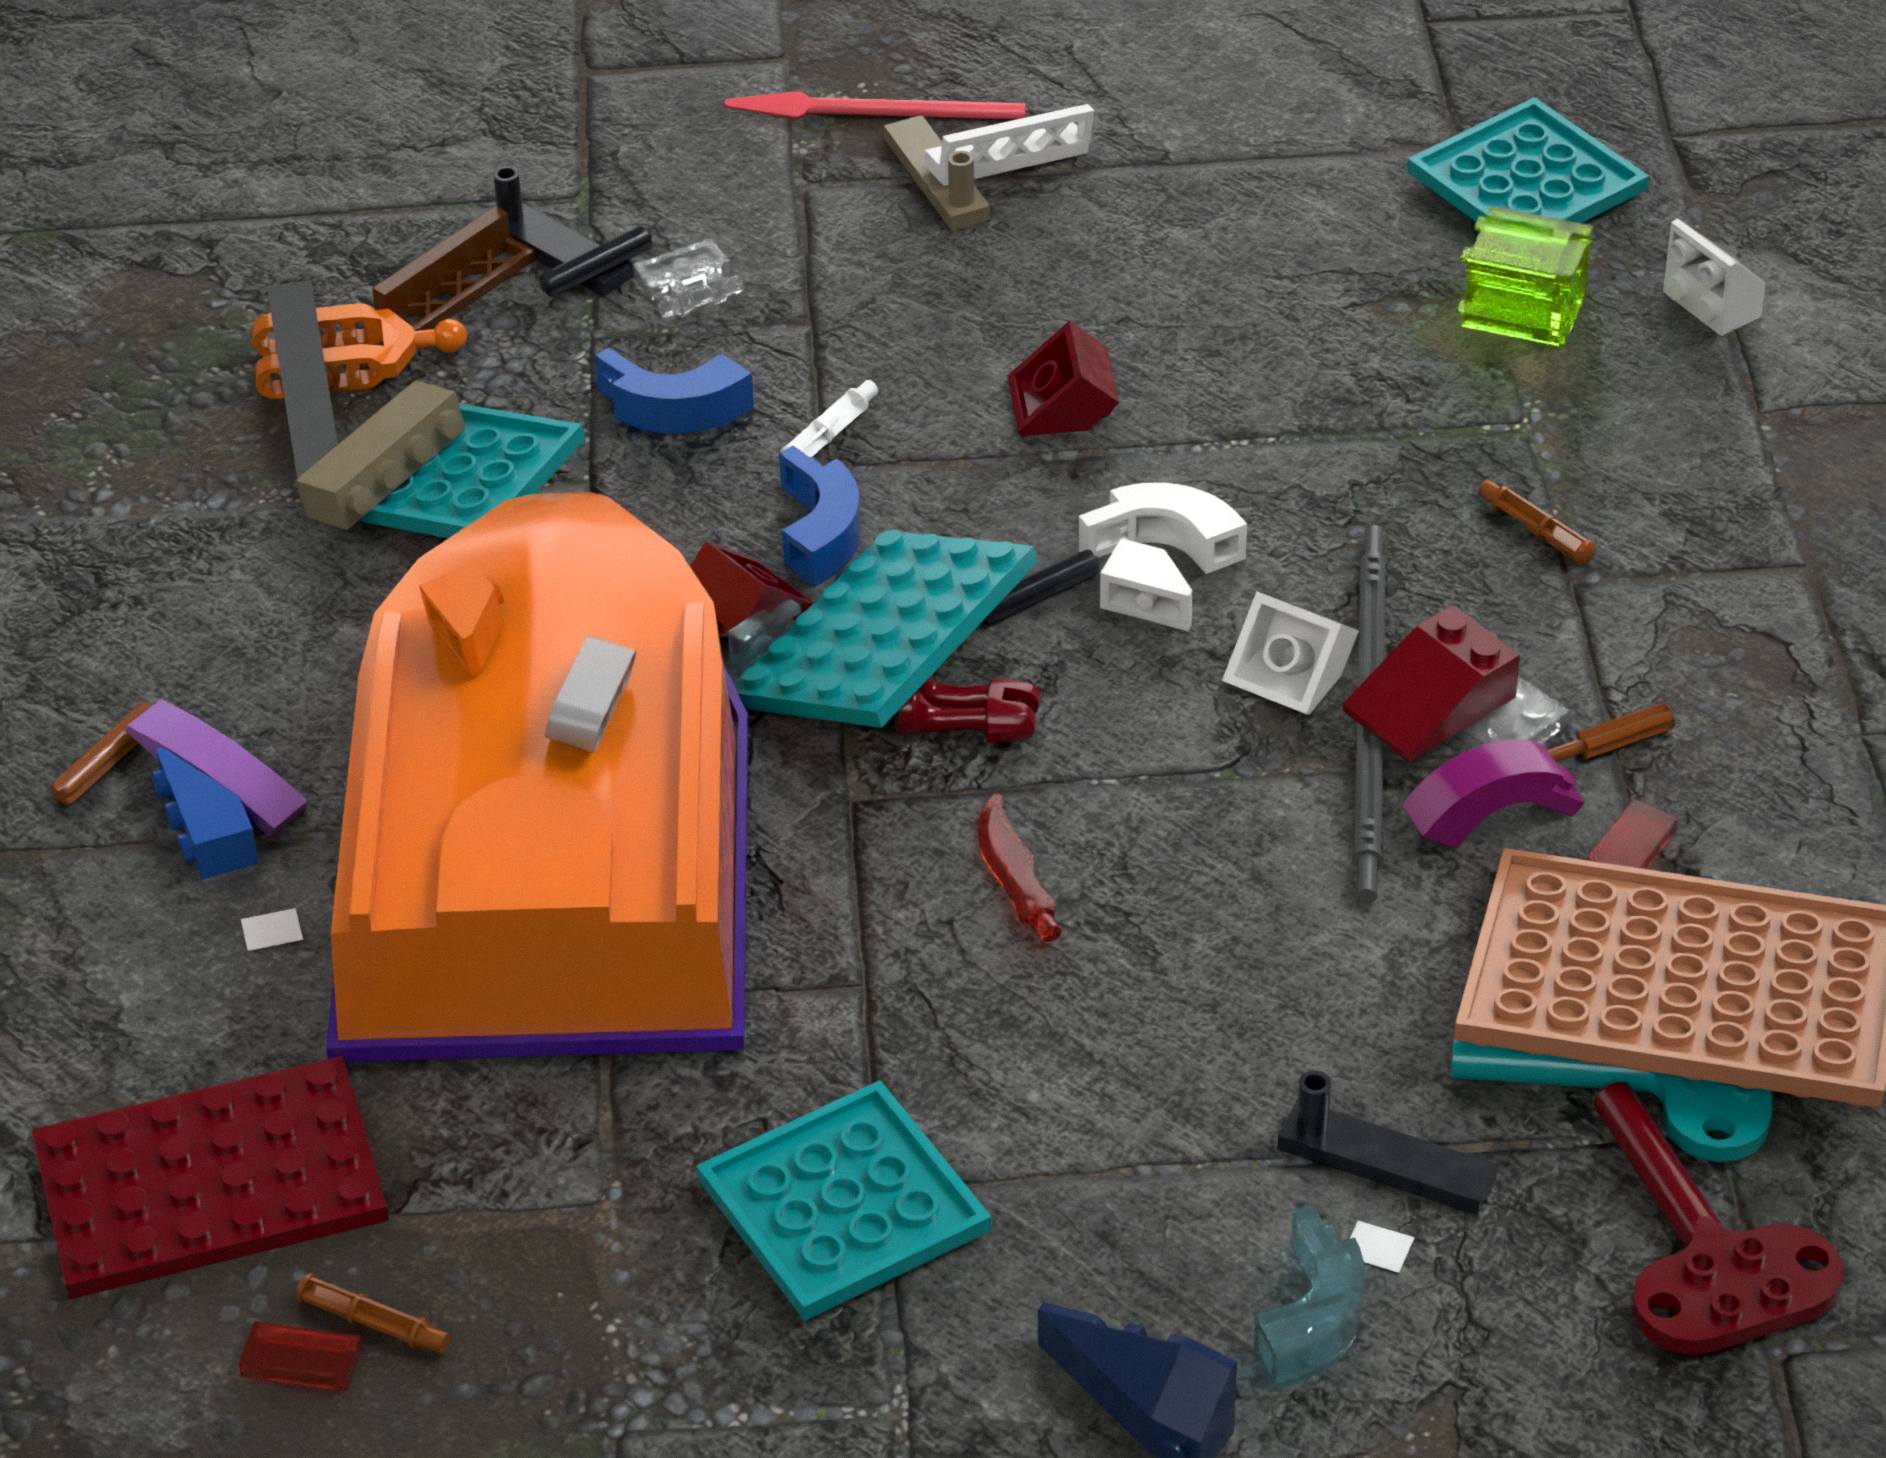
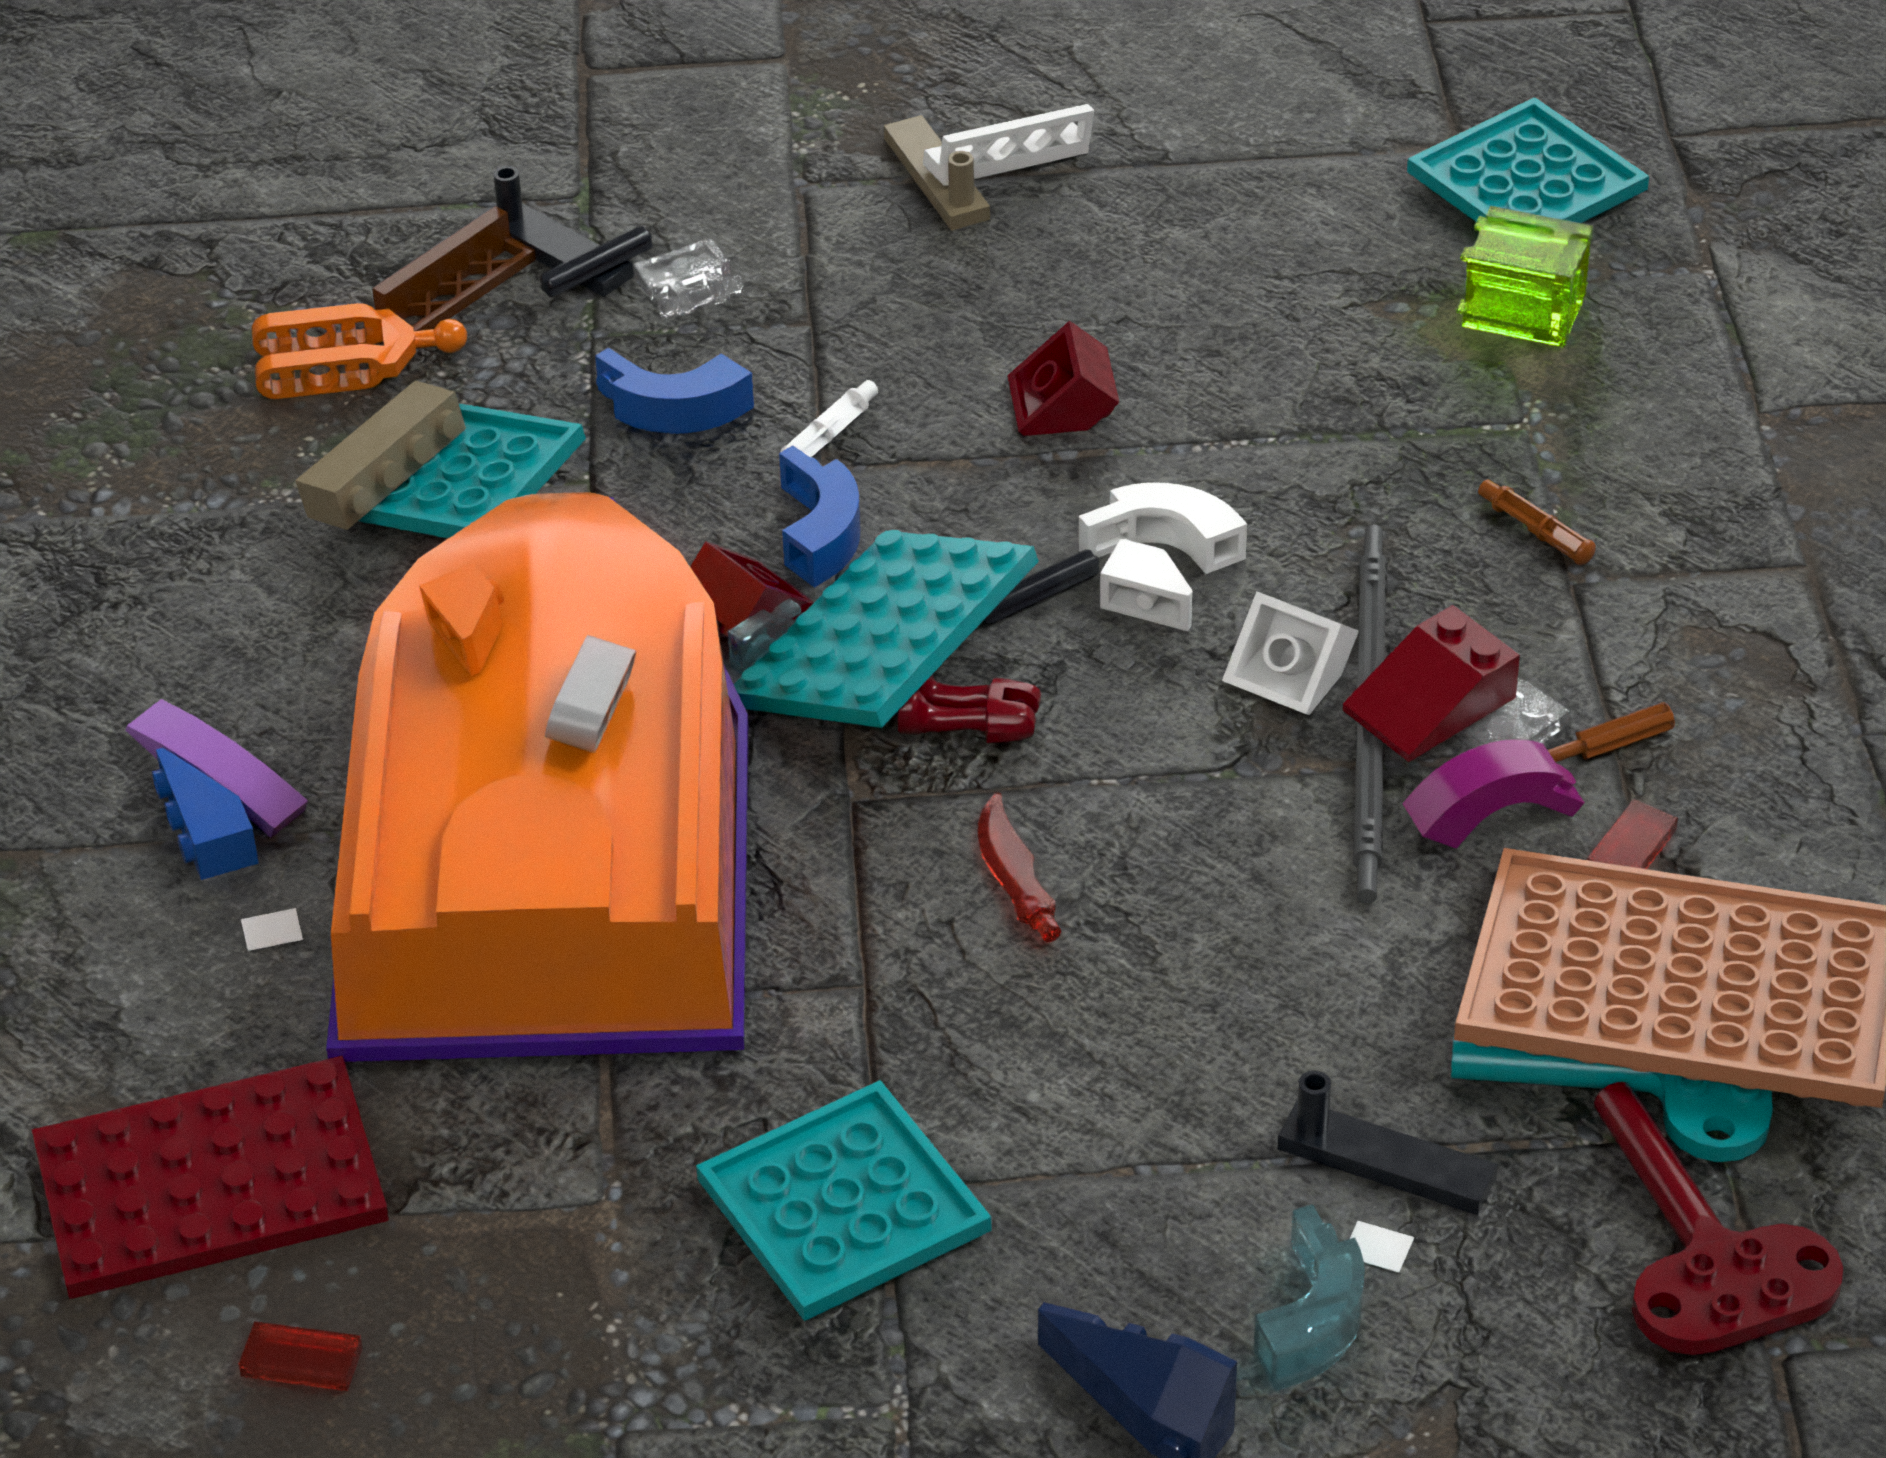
dark orange axle [51,702,151,805] -> none
dark grey tile [267,280,338,507] -> none
dark orange piece [296,1273,451,1354] -> none
coral piece [724,91,1026,120] -> none
white slope [1663,219,1766,336] -> none

